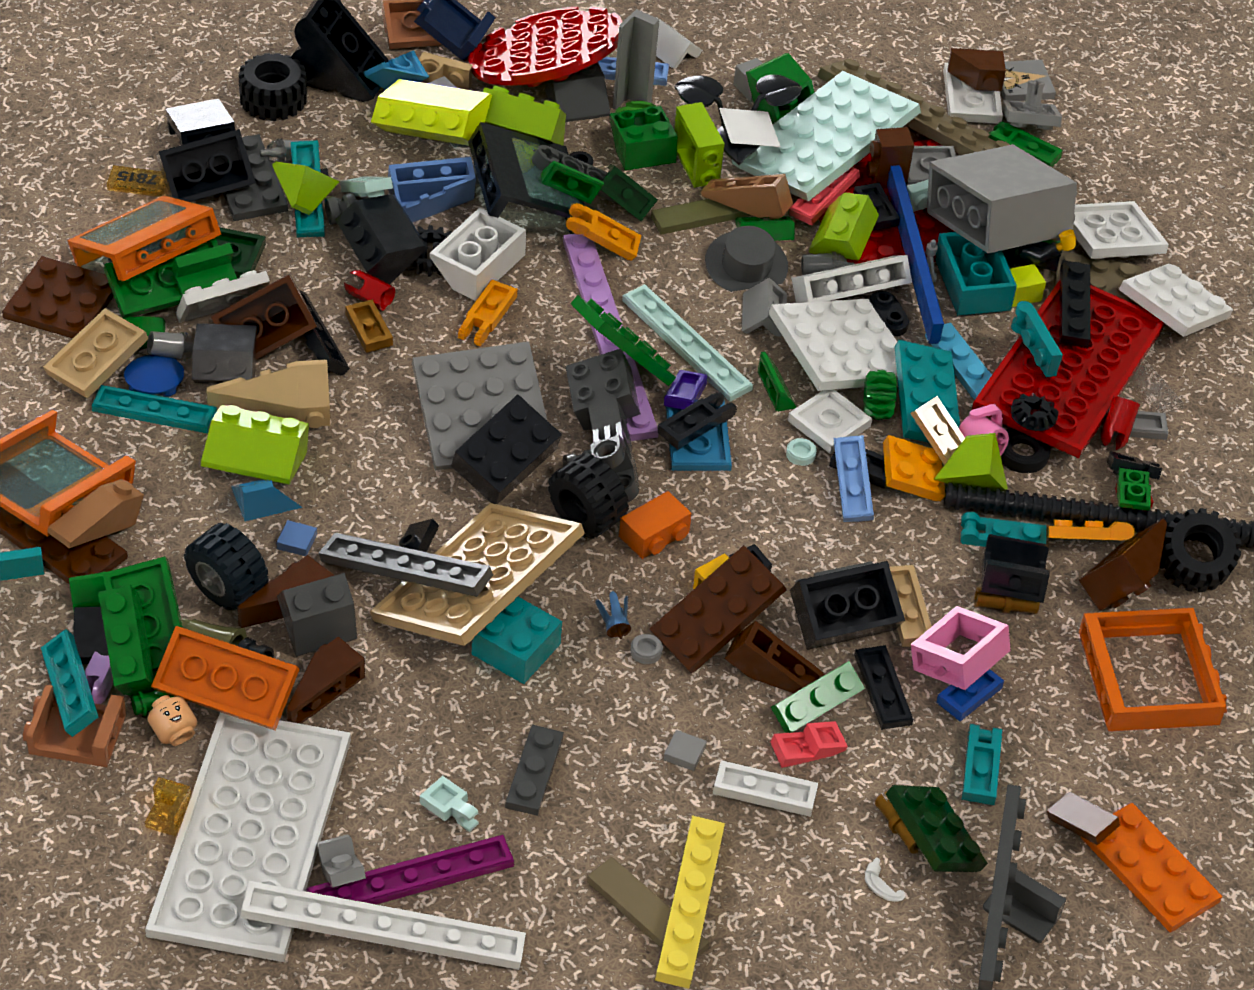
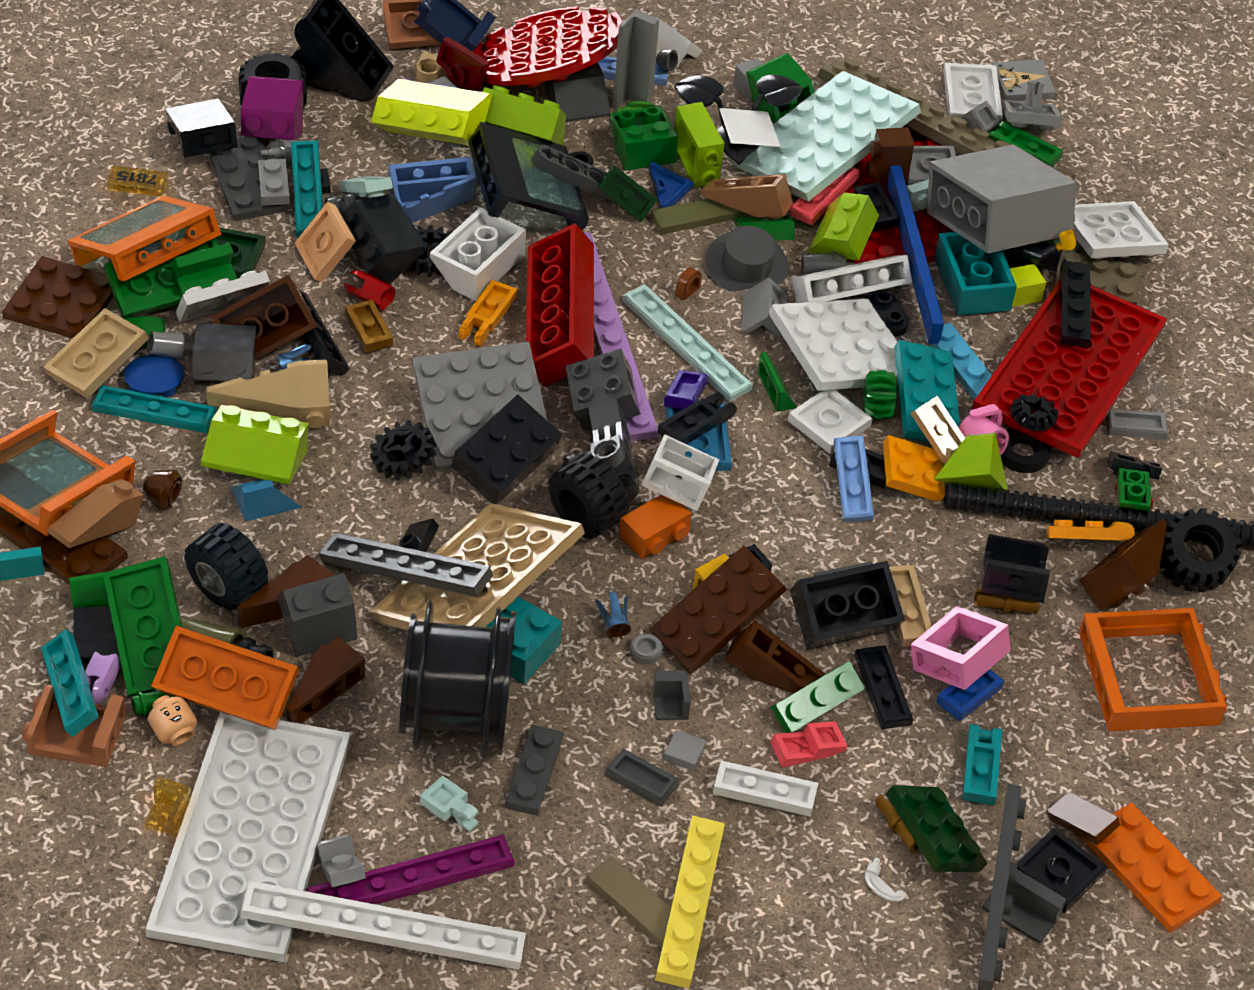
green brick [98,585,154,695] -> none
black slope [156,129,256,202] -> none
lime slope [272,161,340,215] -> none
medium blue tile [276,520,317,556] -> none
dark azure slope [364,50,429,90] -> none
green slope [541,161,604,204] -> none
light orange hinge [566,203,642,261] -> none
green plate [570,295,676,386] -> none
light aqua tile [786,438,817,466] -> none
white piece [925,239,938,282] -> none
reddish brown slope [947,48,1006,91] -> none
teal plate [961,512,1047,547] -> none
teal plate [1011,301,1063,377] -> none
red piece [1101,396,1140,450] -> none
white plate [1119,264,1233,337] -> none
none -> reddish brown cone [143,470,182,510]
none -> magenta slope [241,76,303,140]
none -> light grey plate [258,159,290,206]
none -> flat silver piece [270,344,311,370]
none -> light nougat plate [295,202,356,282]
none -> black gear [370,420,437,480]
none -> black wheel [399,600,516,757]
none -> dark red tile [436,37,490,92]
none -> red brick [525,223,594,387]
none -> dark grey tile [605,748,679,807]
none -> white window [641,434,719,511]
none -> blue tile [649,162,693,208]
none -> dark grey panel [653,670,691,721]
none -> dark grey hinge [656,49,678,71]
none -> dark orange tile [675,267,702,300]
none -> light grey slope [961,100,1001,132]
none -> black plate [1017,828,1107,914]

